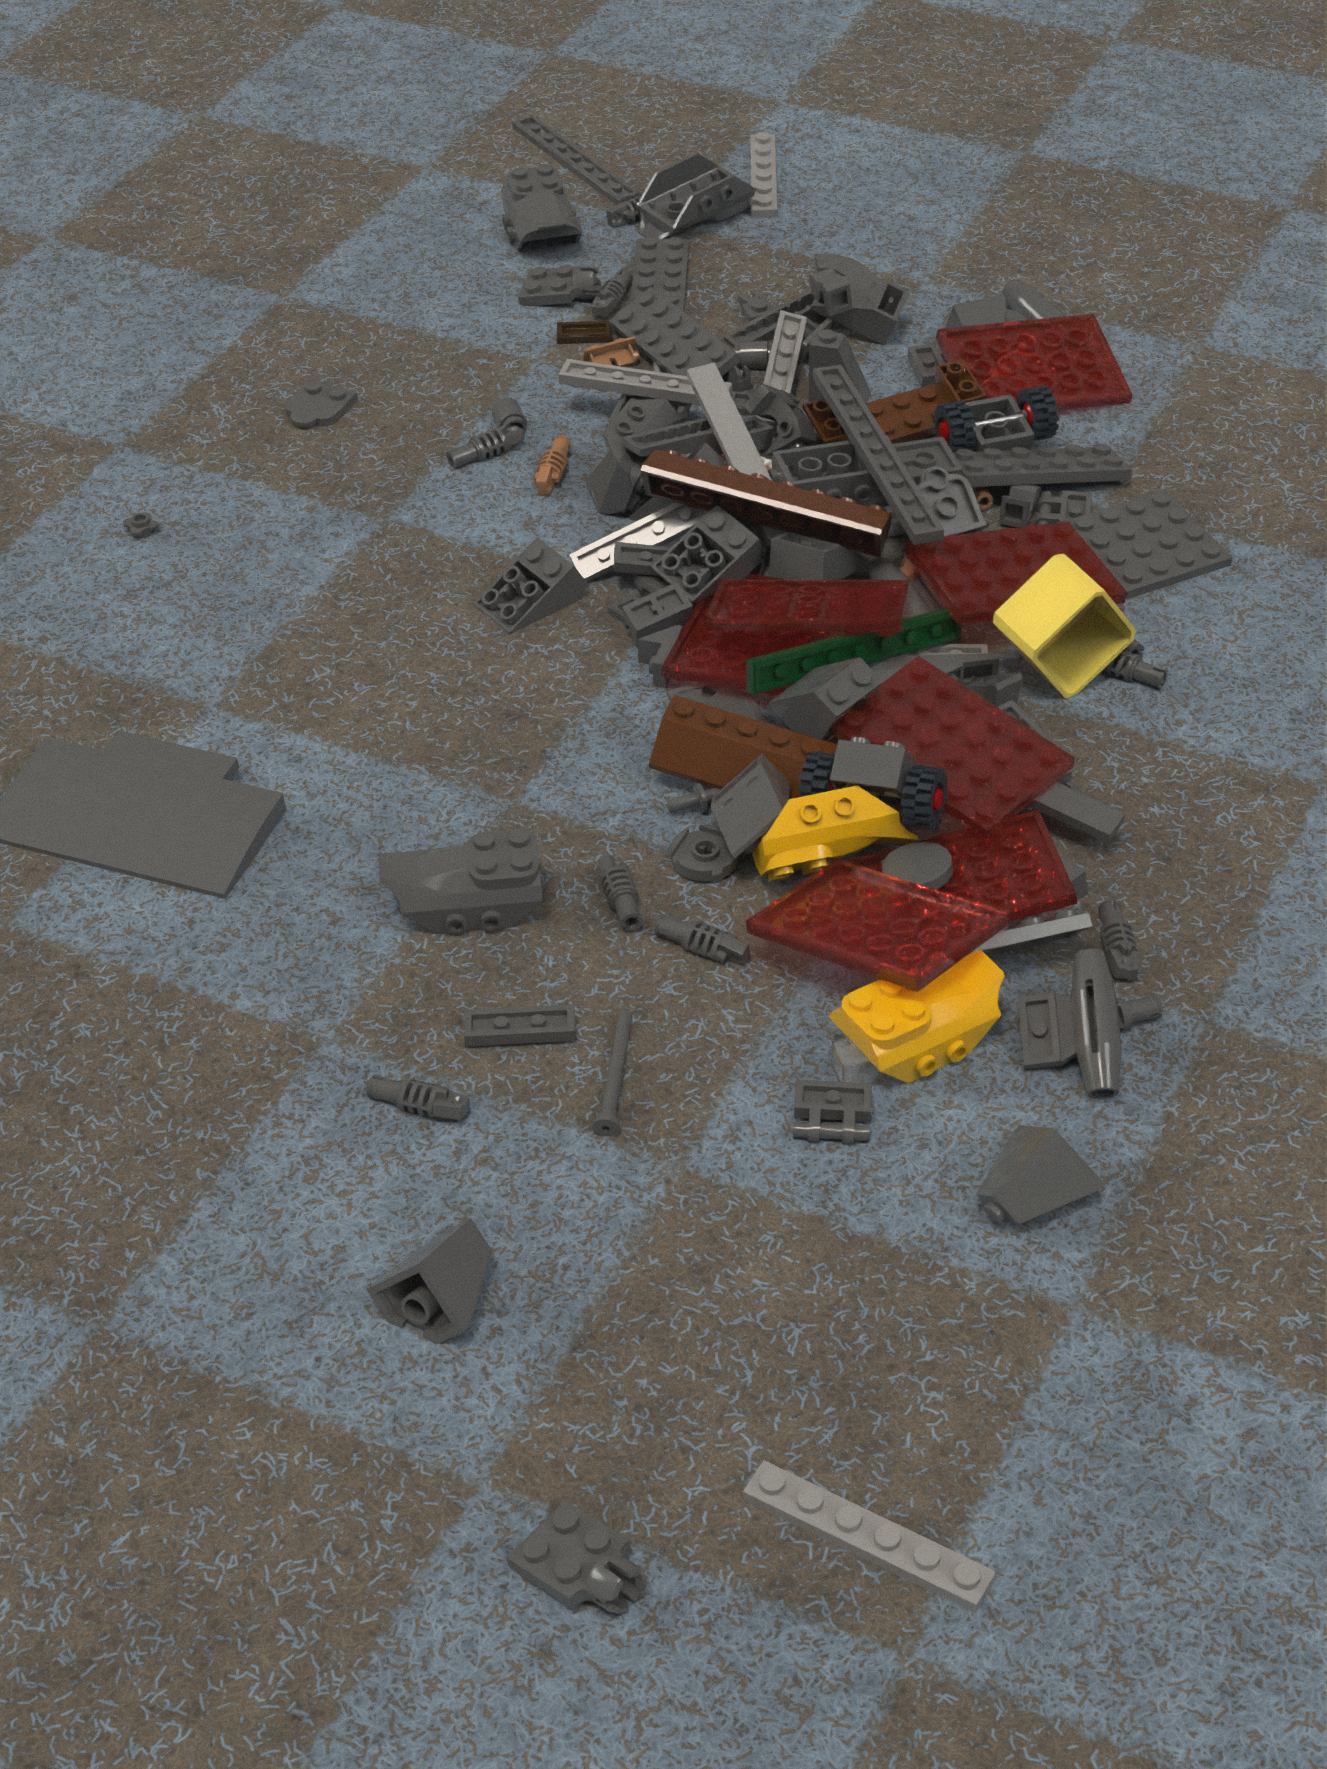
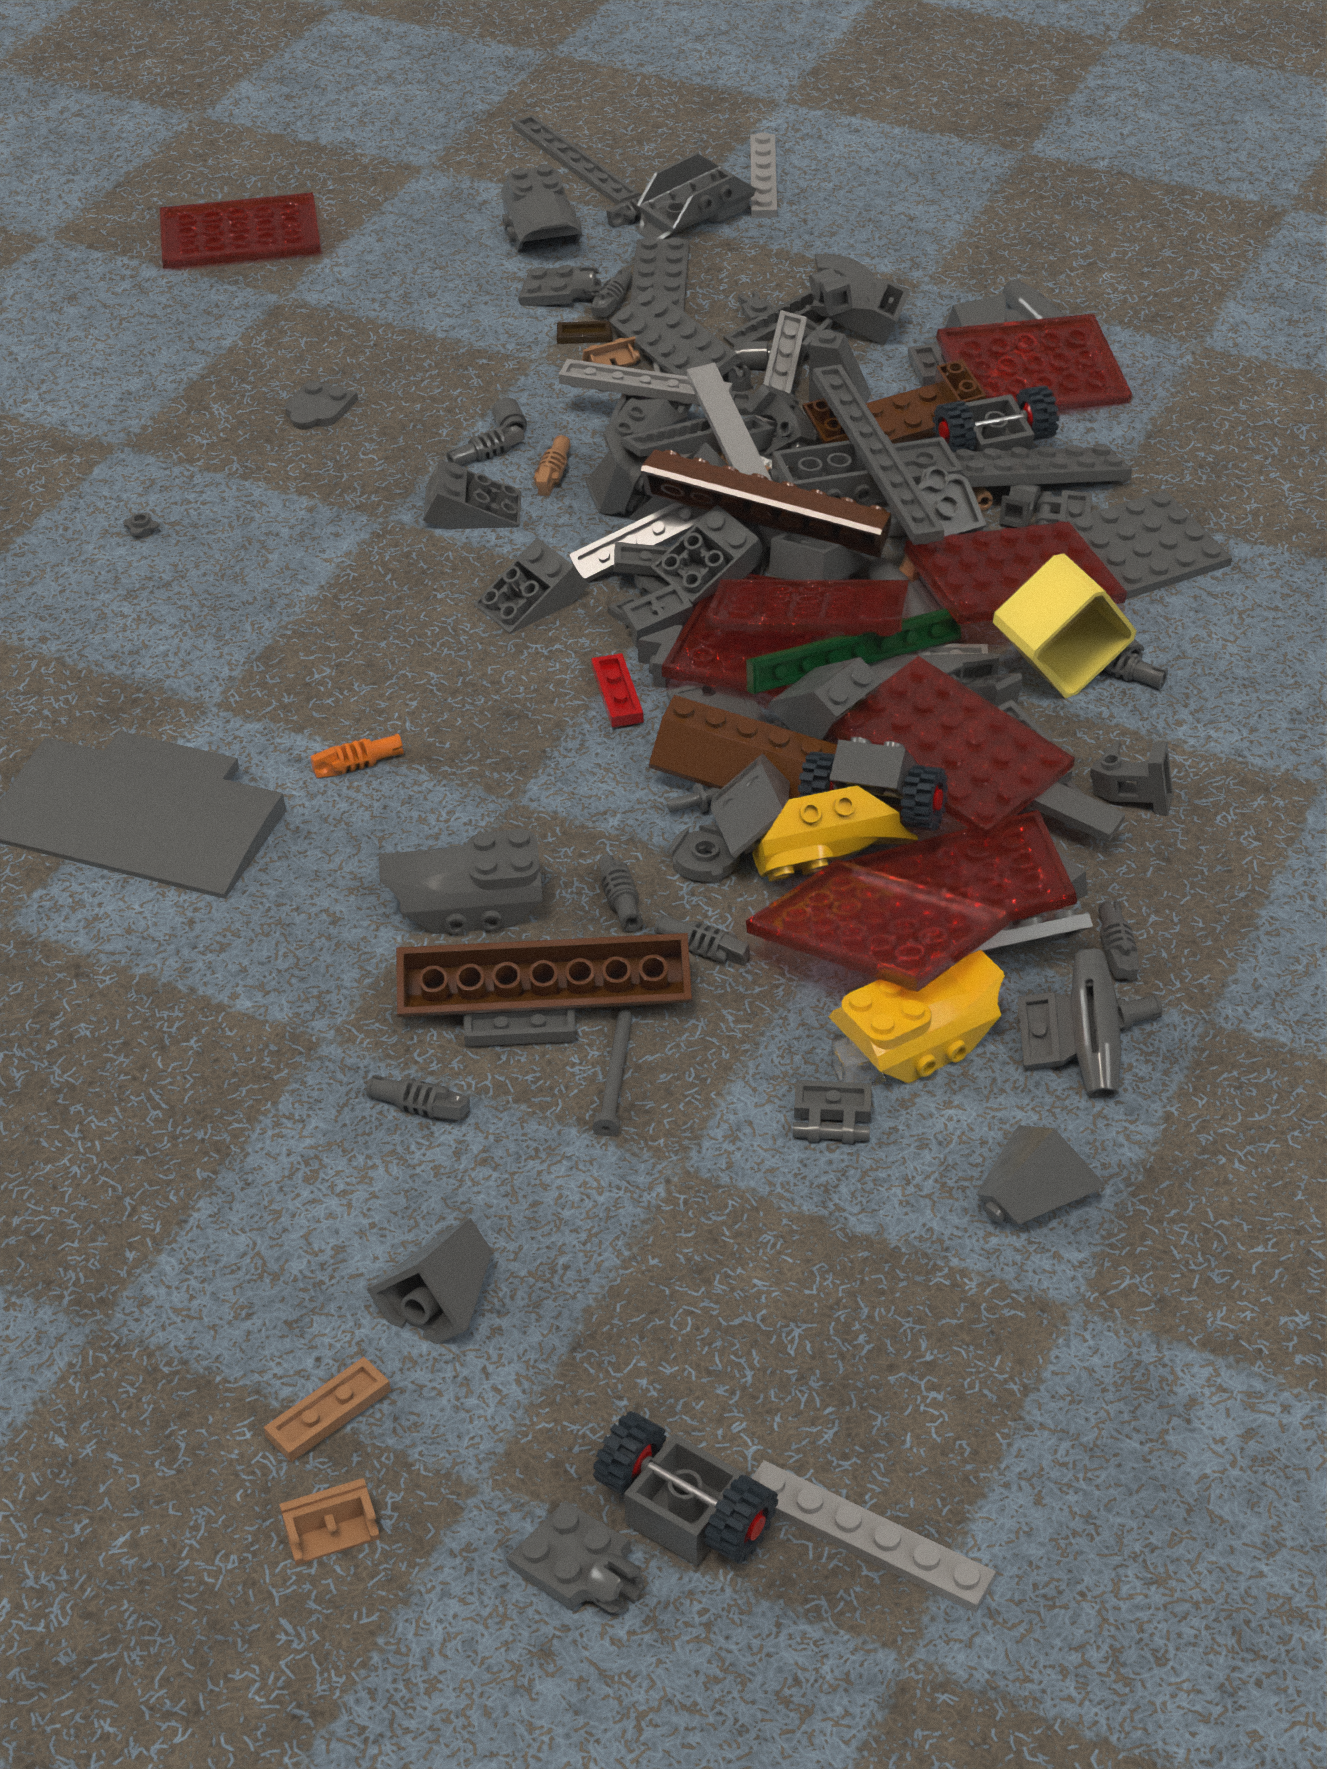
dark grey tile [882,842,953,895] -> none
none -> clear red plate [159,192,321,269]
none -> medium nougat plate [264,1357,391,1462]
none -> medium nougat hinge [279,1478,380,1565]
none -> orange hinge [311,733,404,778]
none -> reddish brown slope [396,933,692,1017]
none -> dark grey slope [423,459,521,529]
none -> red plate [591,653,644,728]
none -> brick [593,1411,778,1566]
none -> dark grey tile [1090,740,1174,816]

